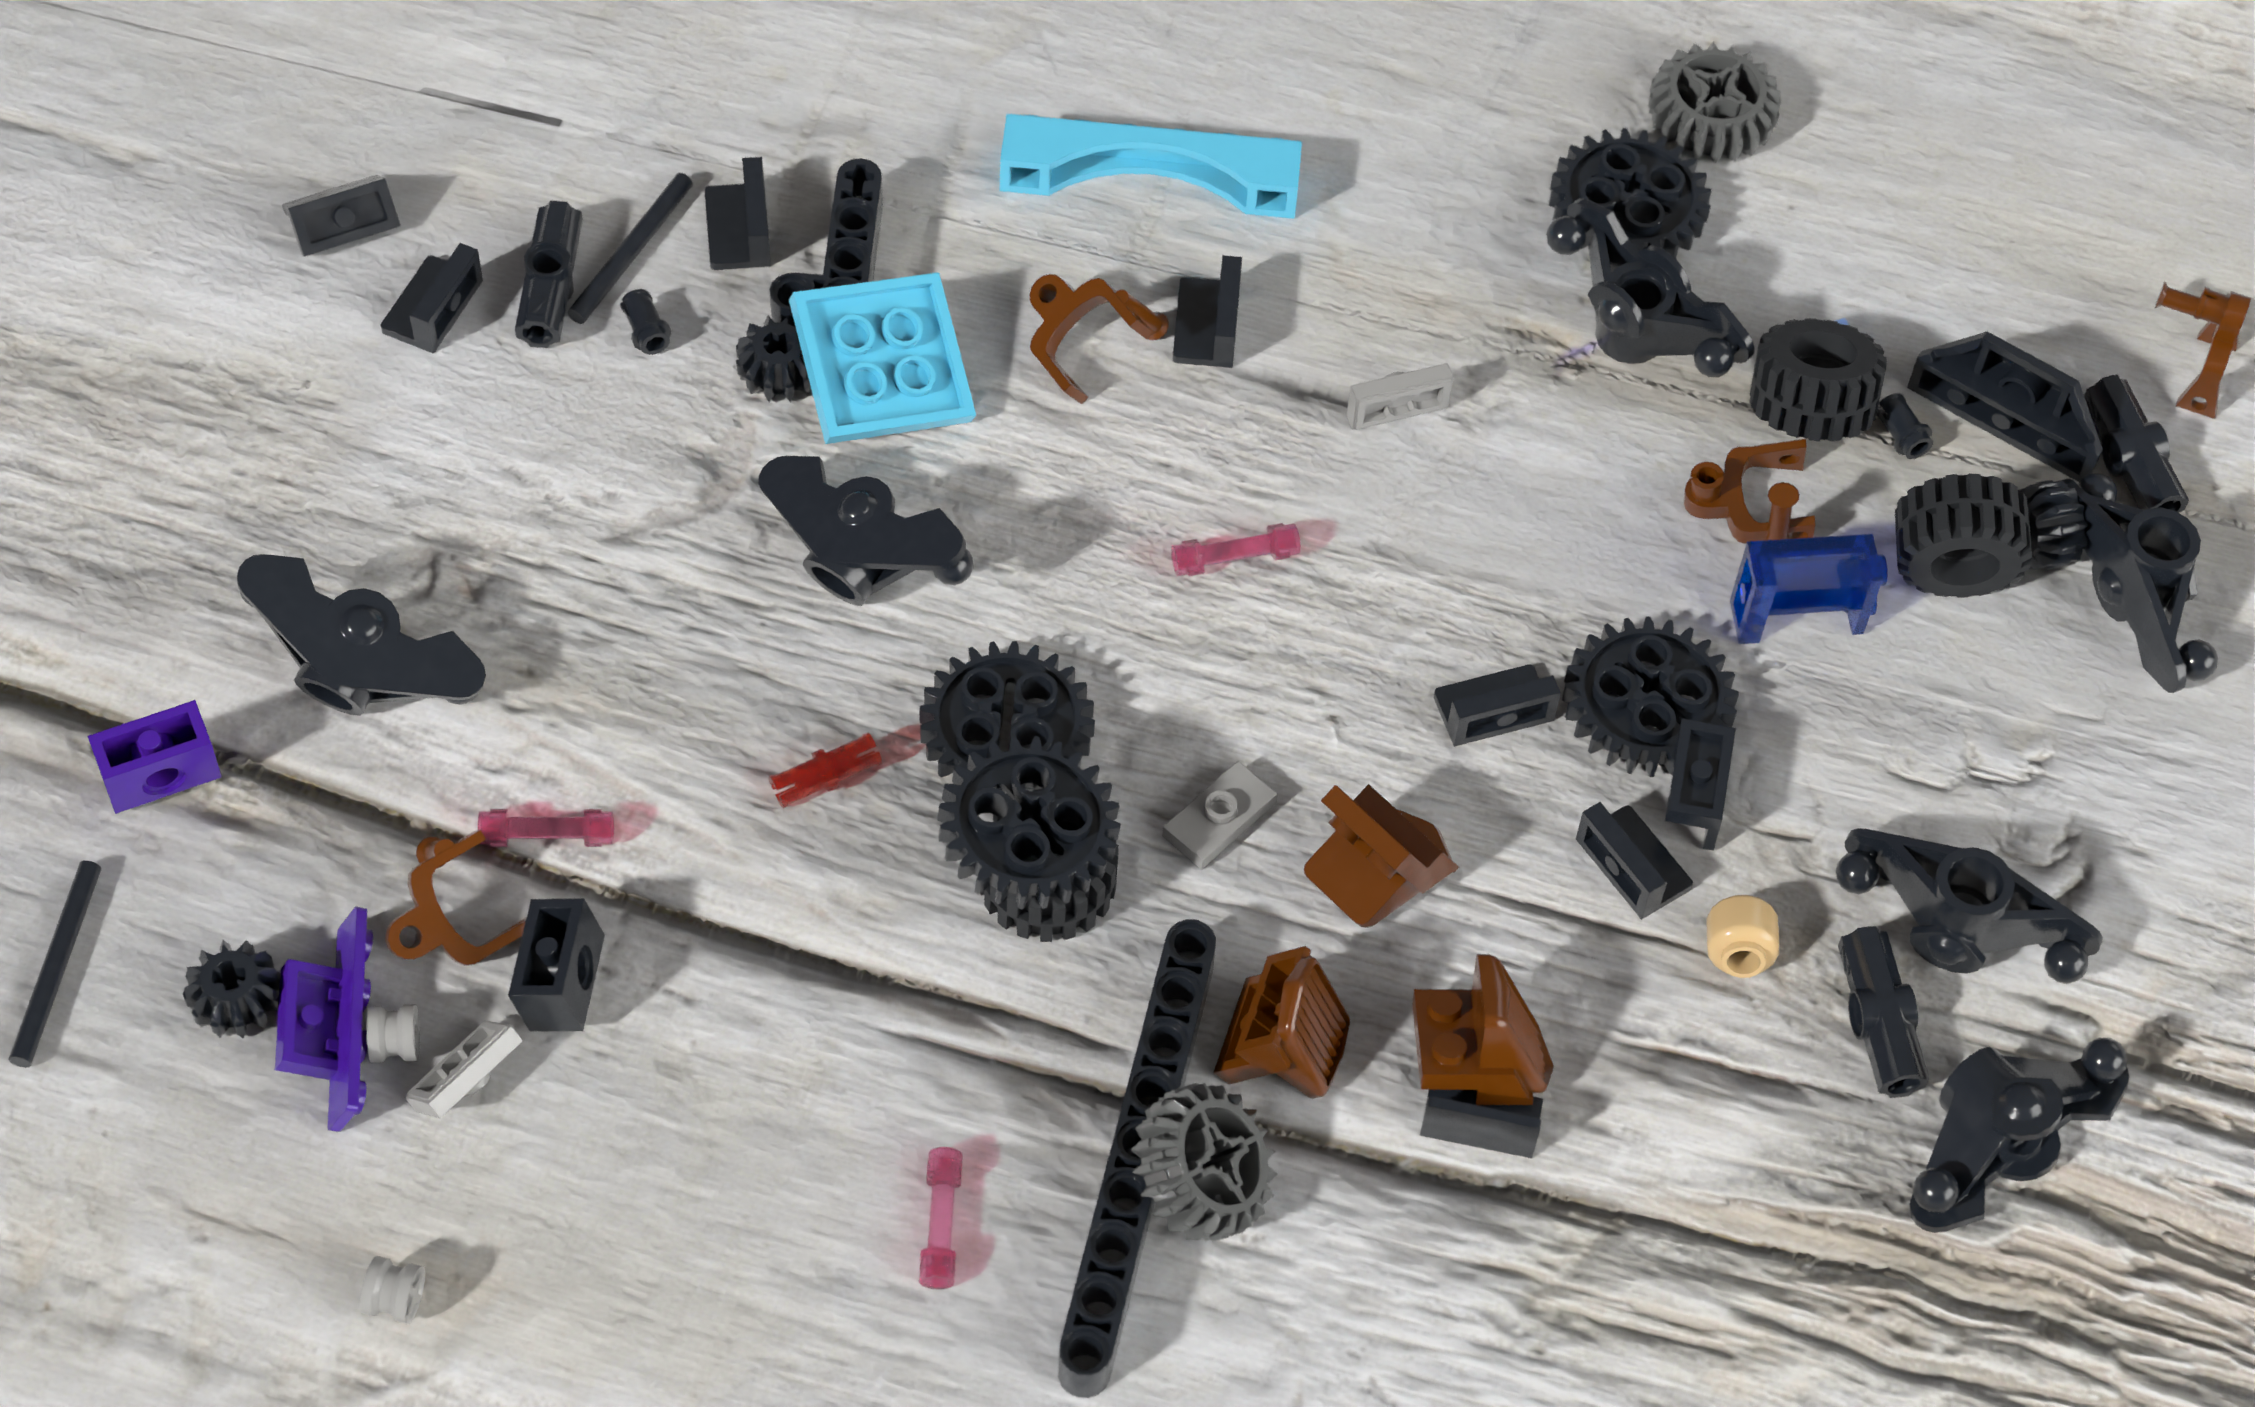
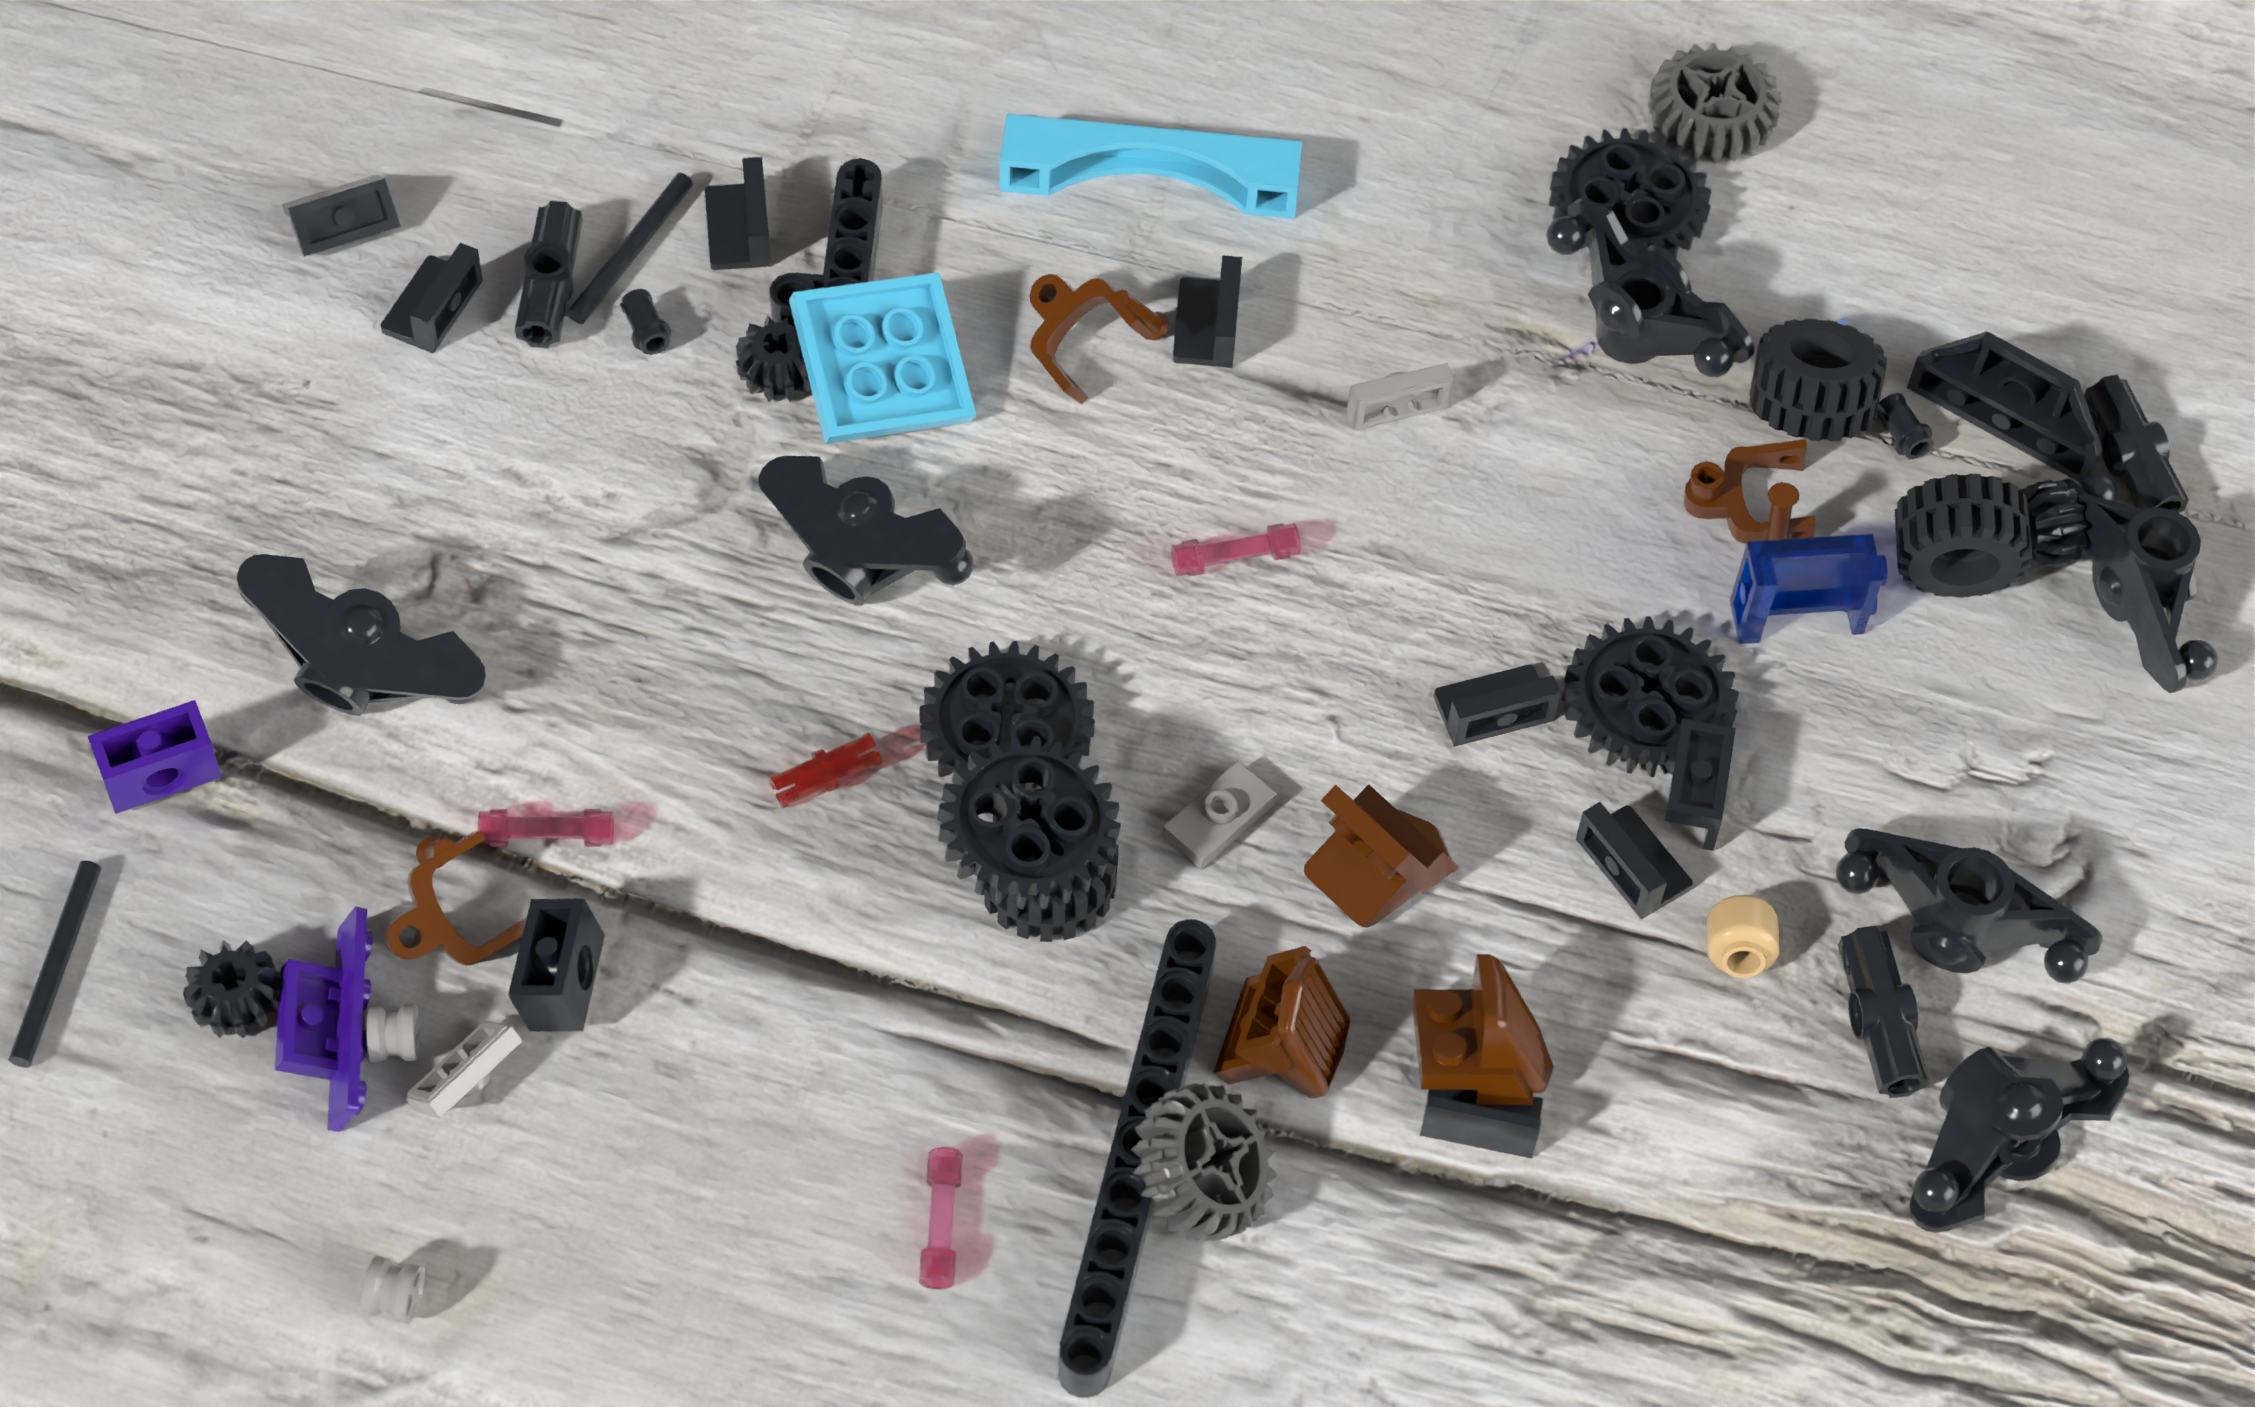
reddish brown piece [2154,281,2251,419] -> none

